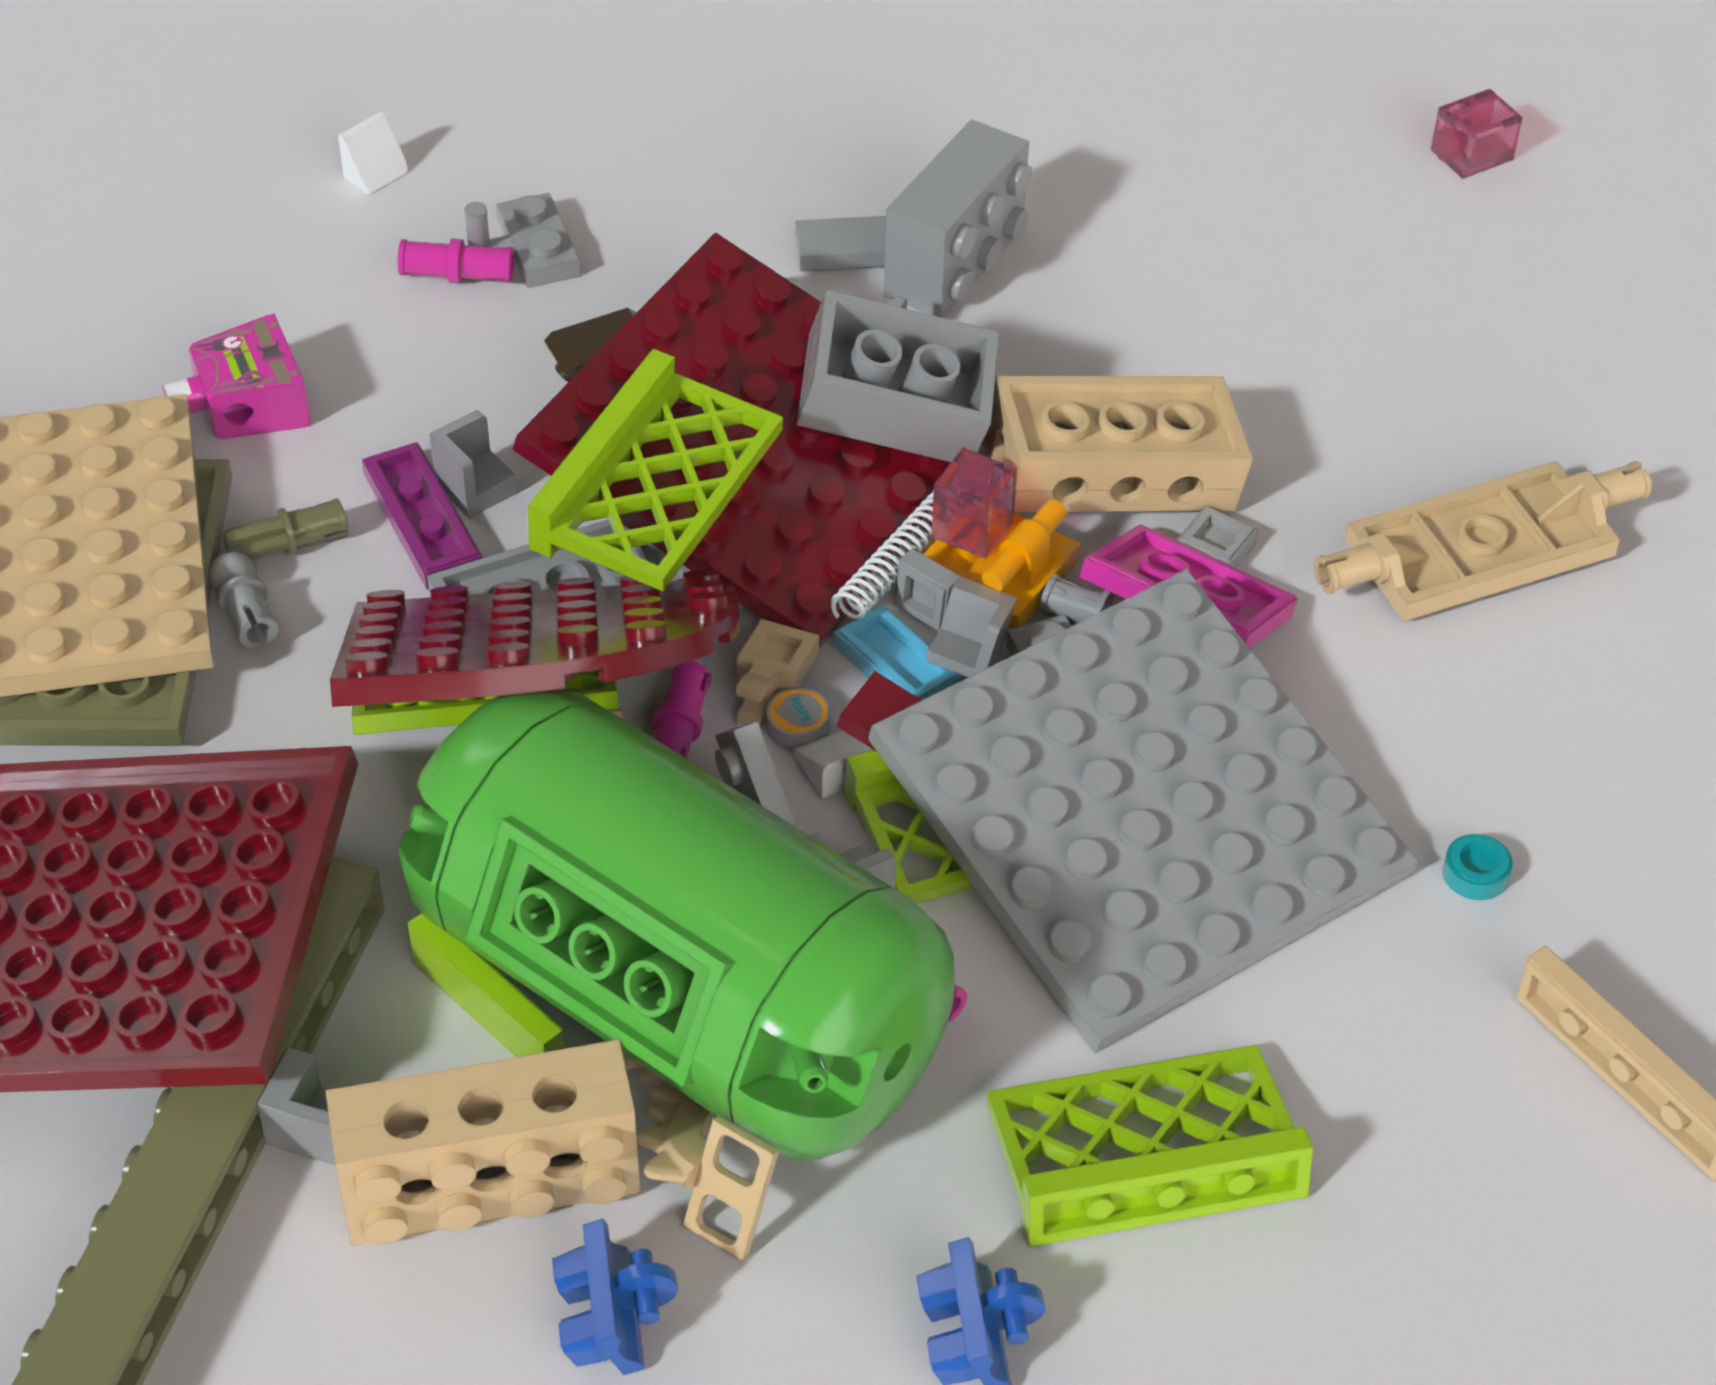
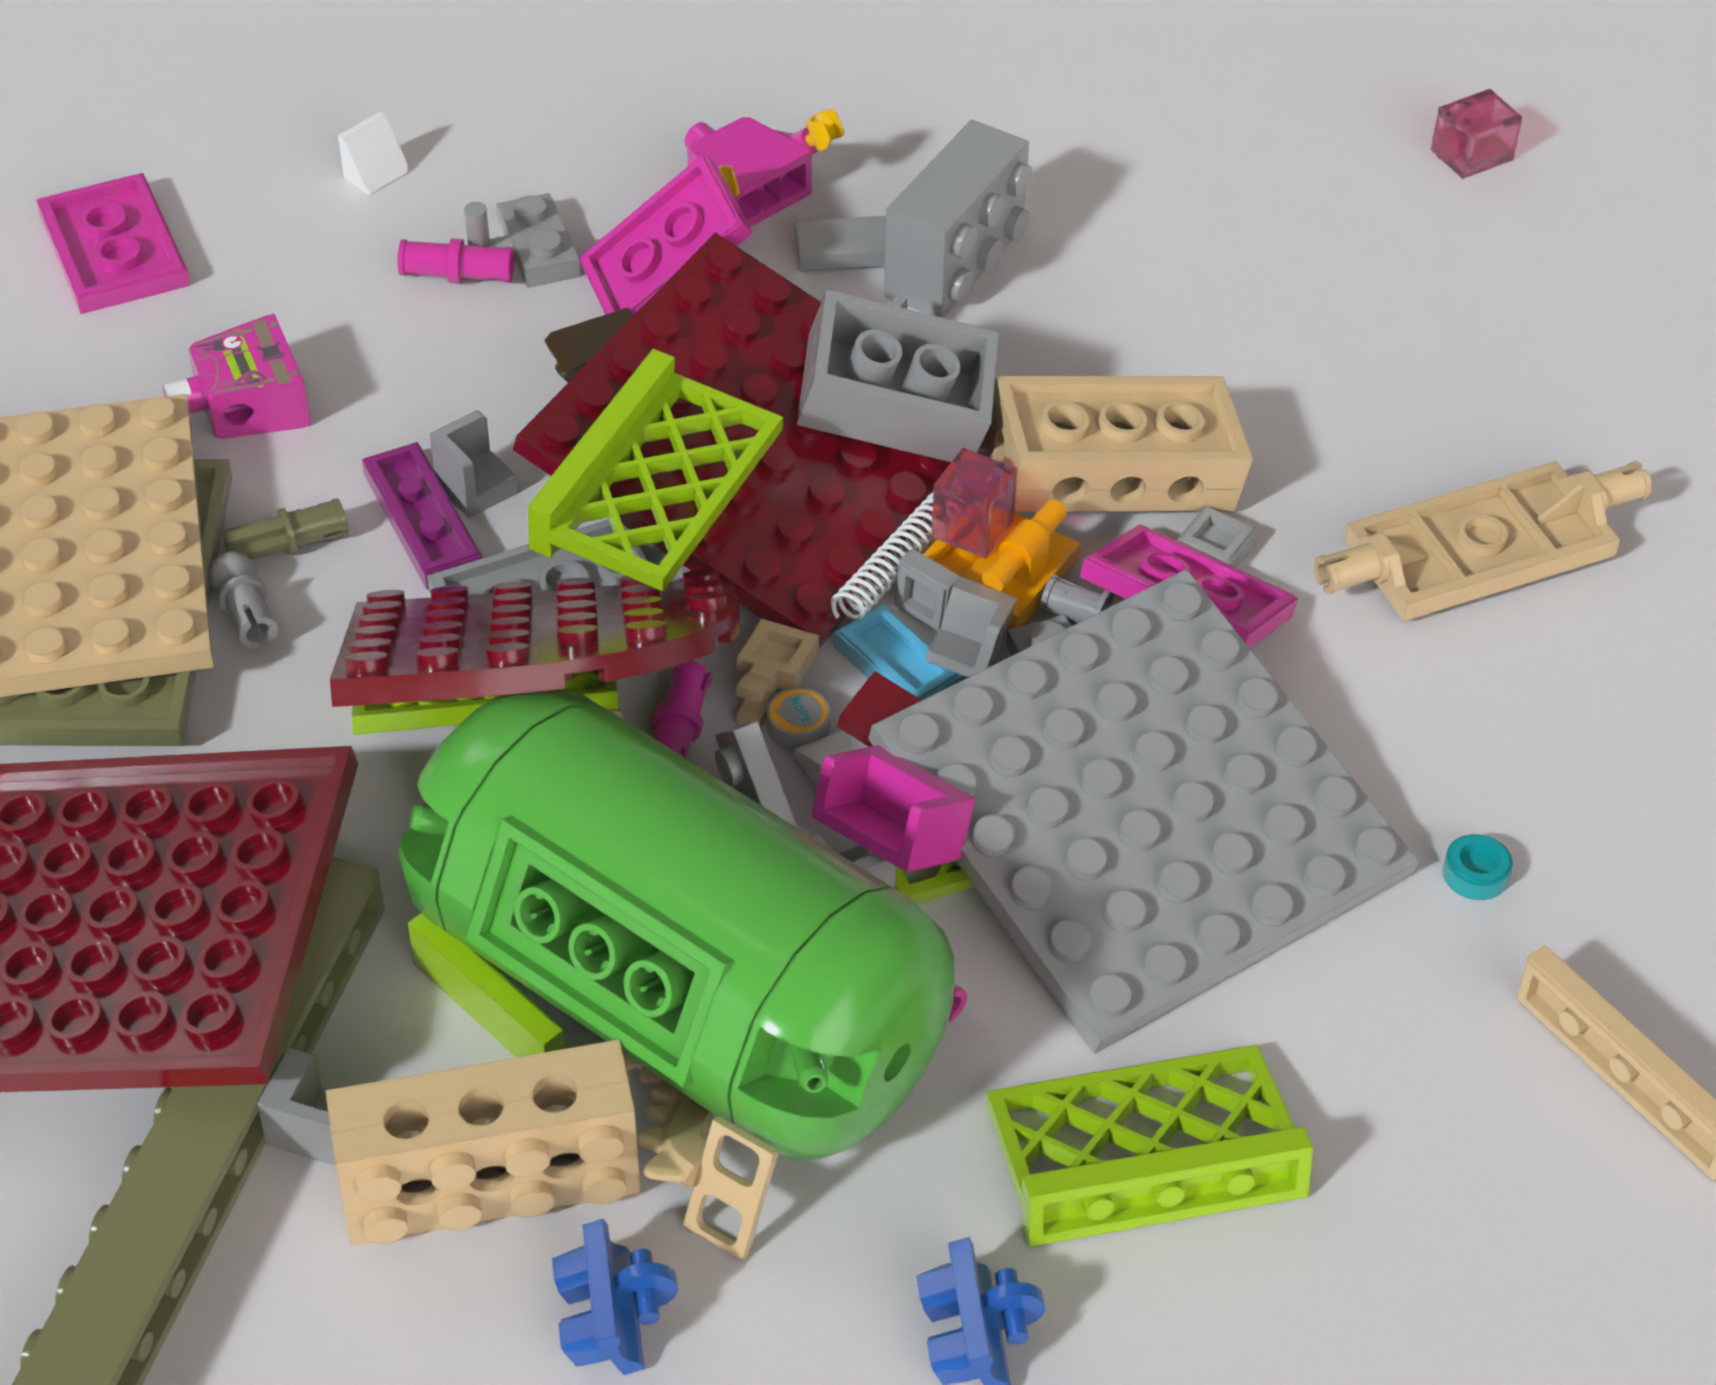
none -> dark pink tile [36,173,190,314]
none -> dark pink tile [579,153,753,314]
none -> dark pink torso [684,109,845,227]
none -> dark pink panel [811,745,975,872]

